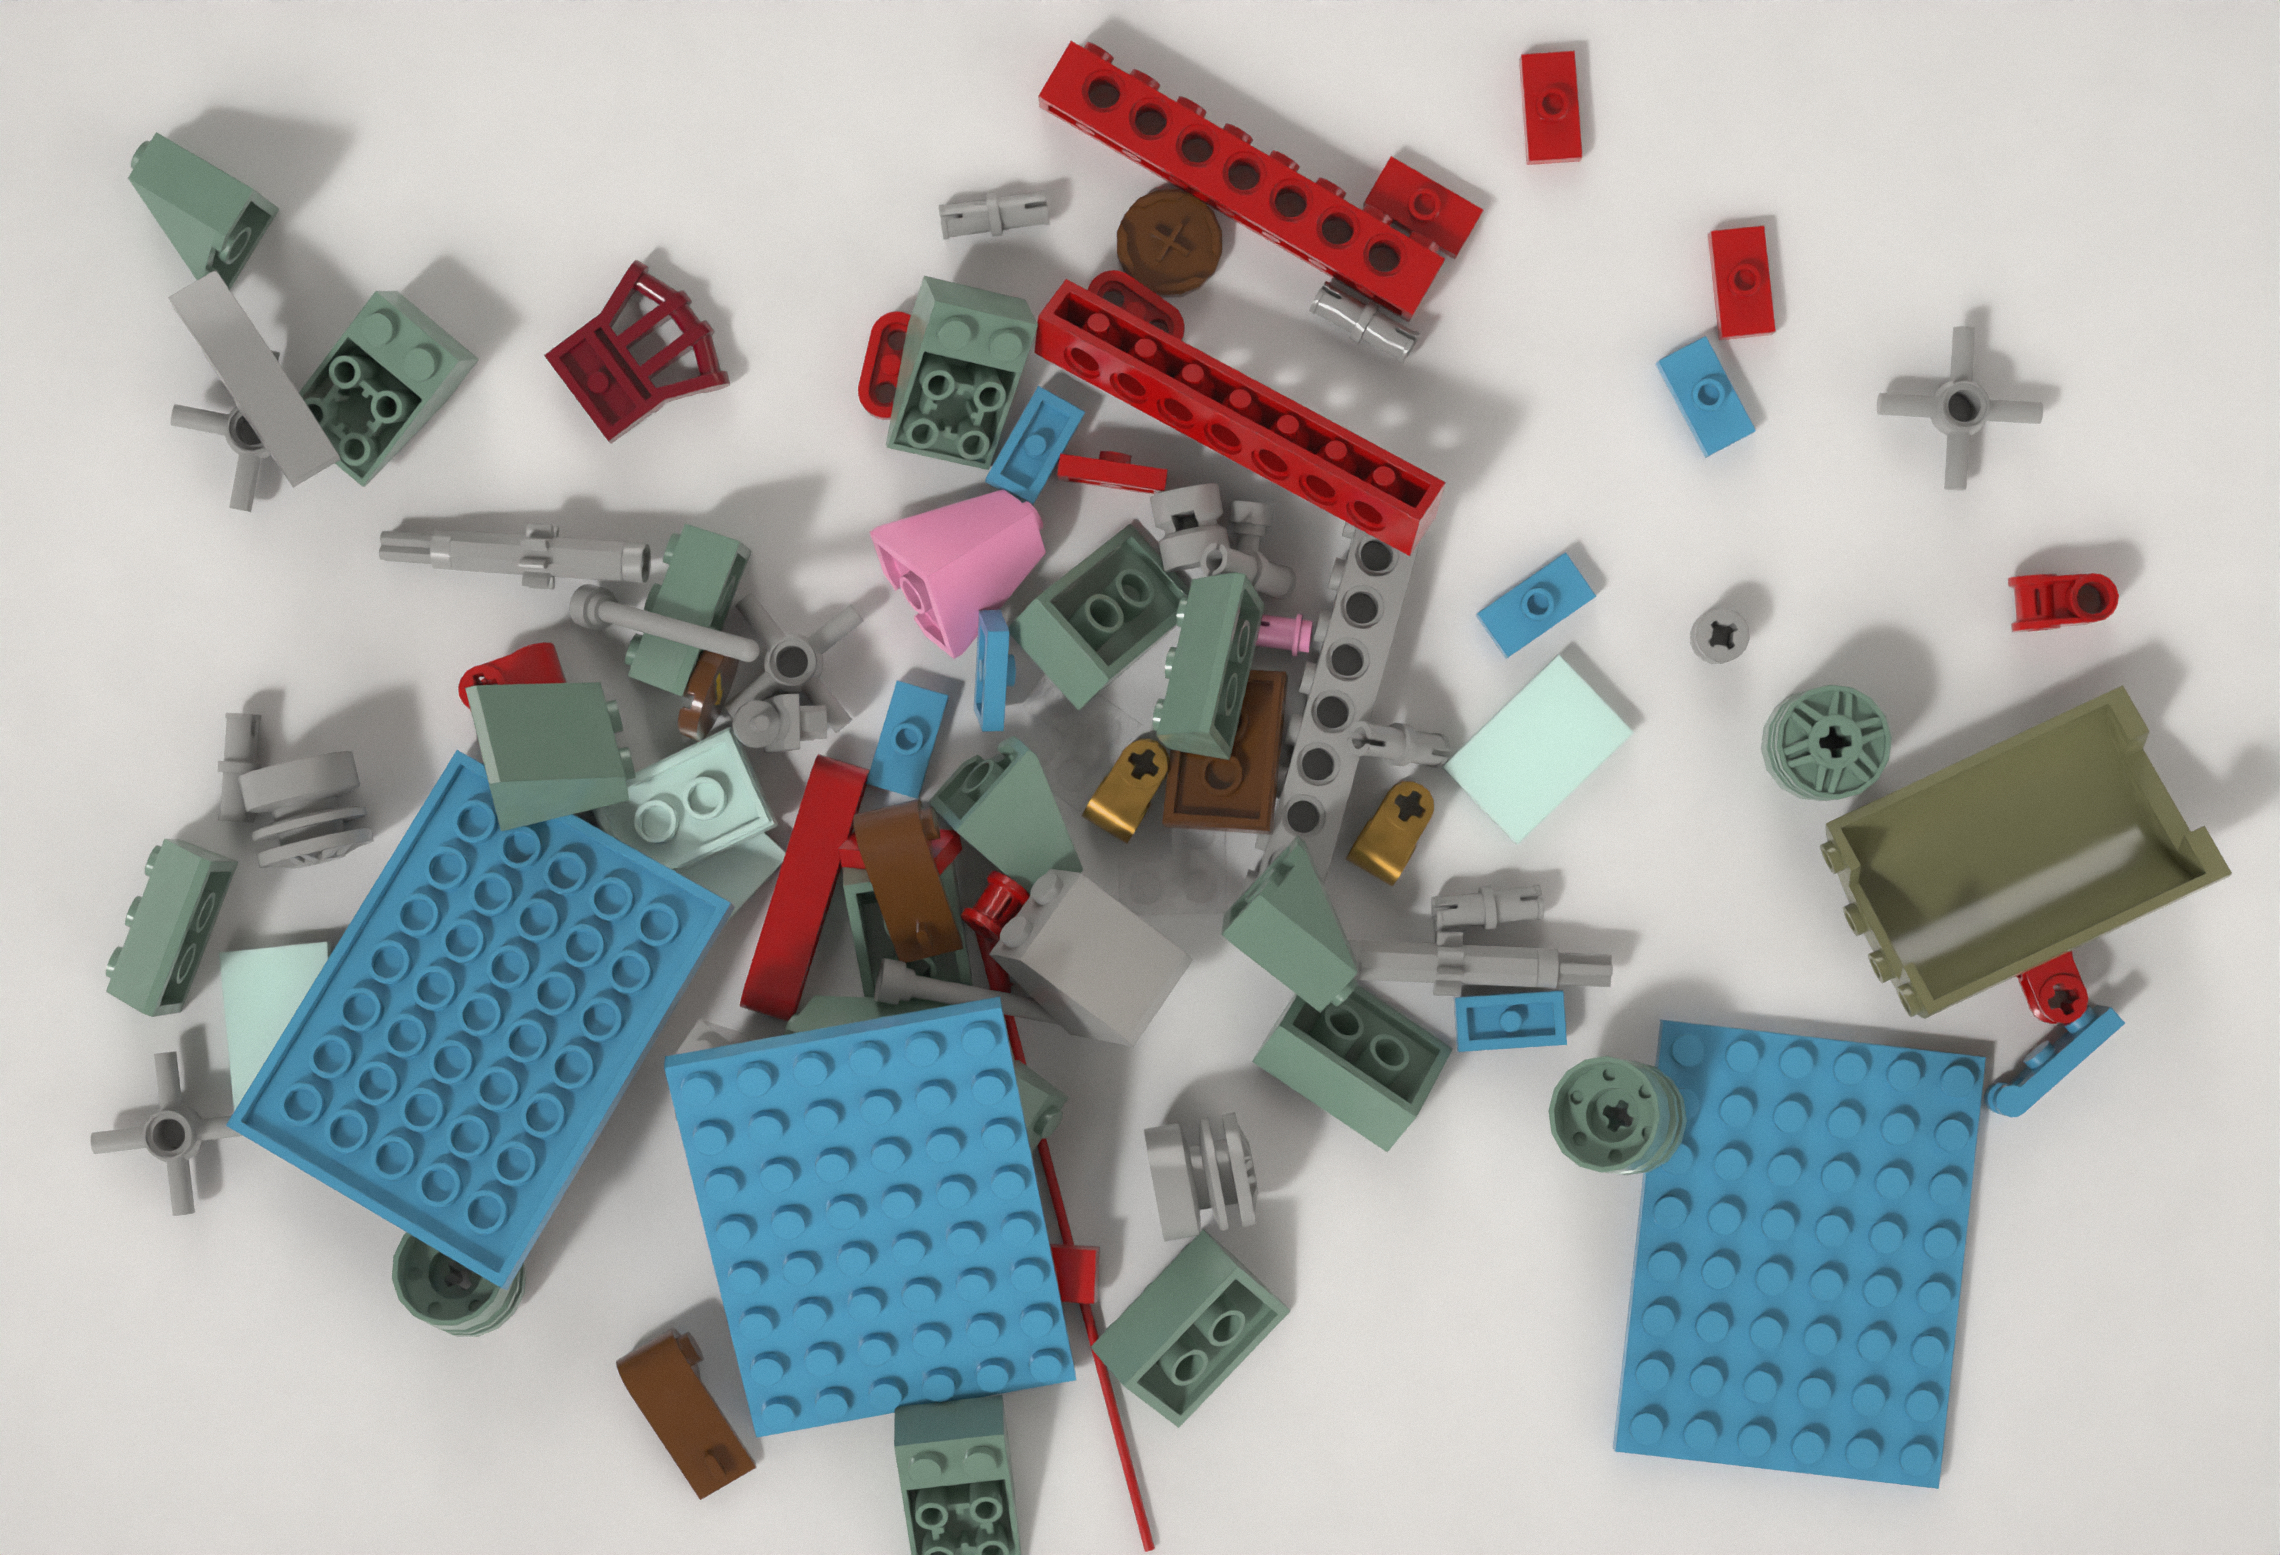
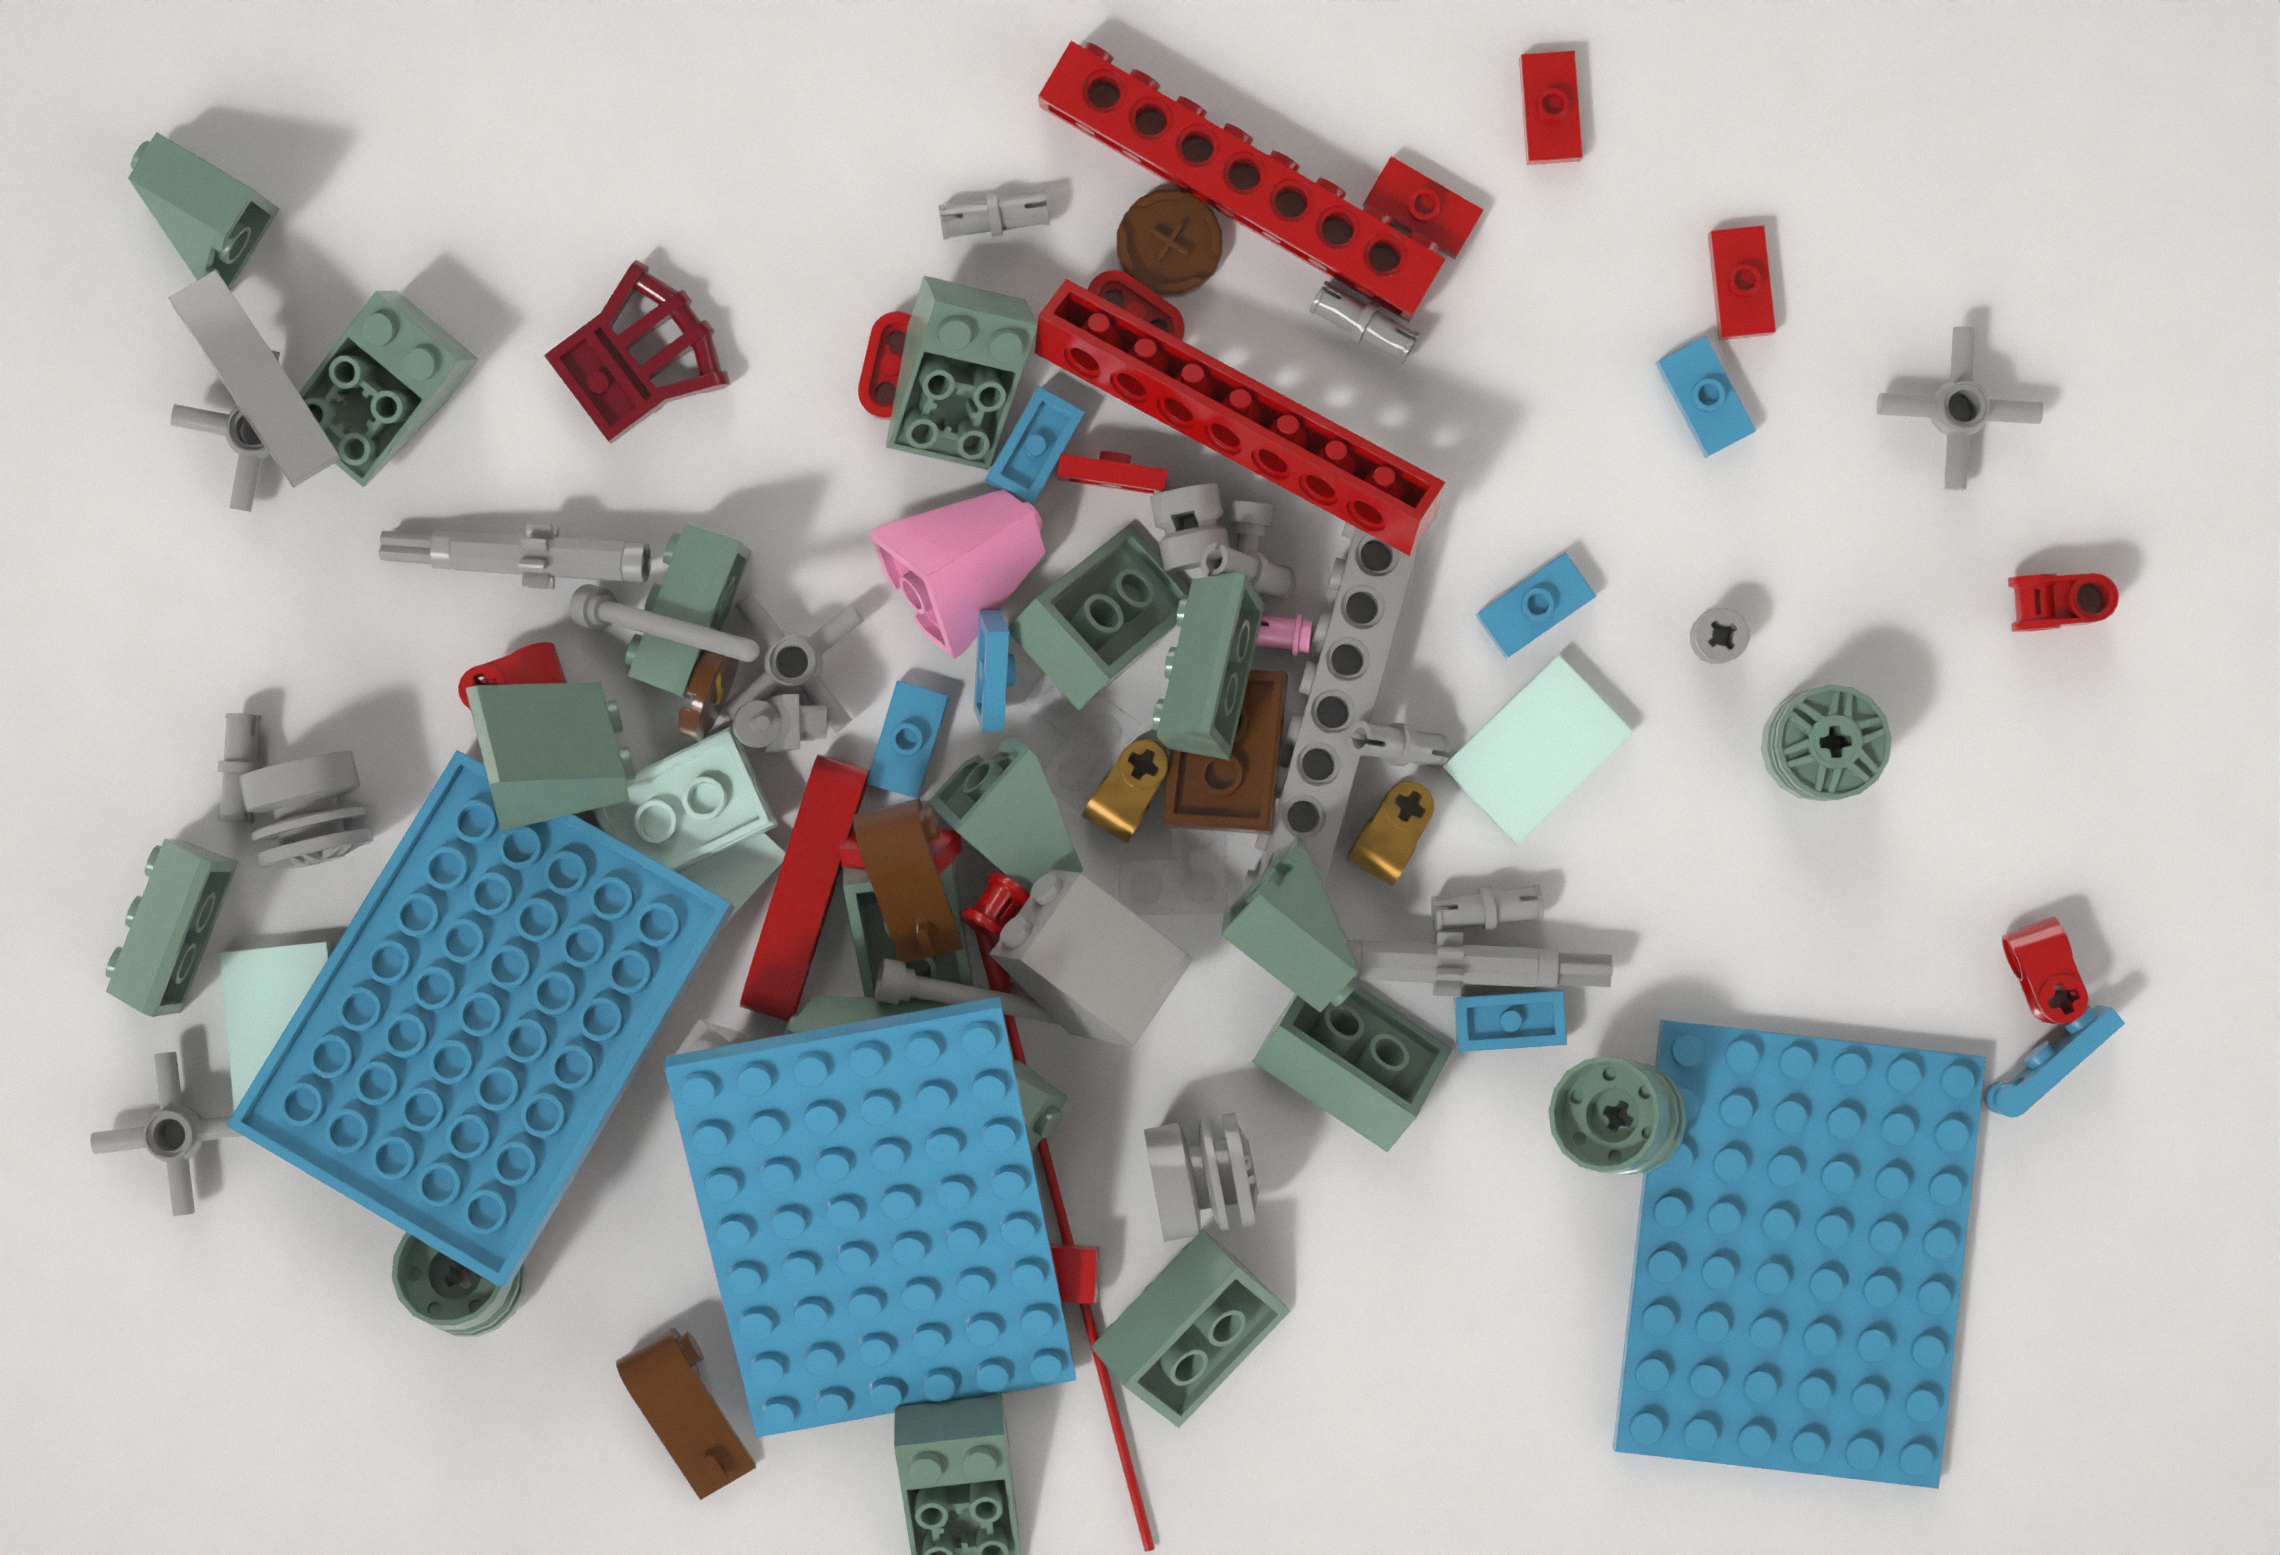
olive cylinder [1820,685,2232,1019] -> none

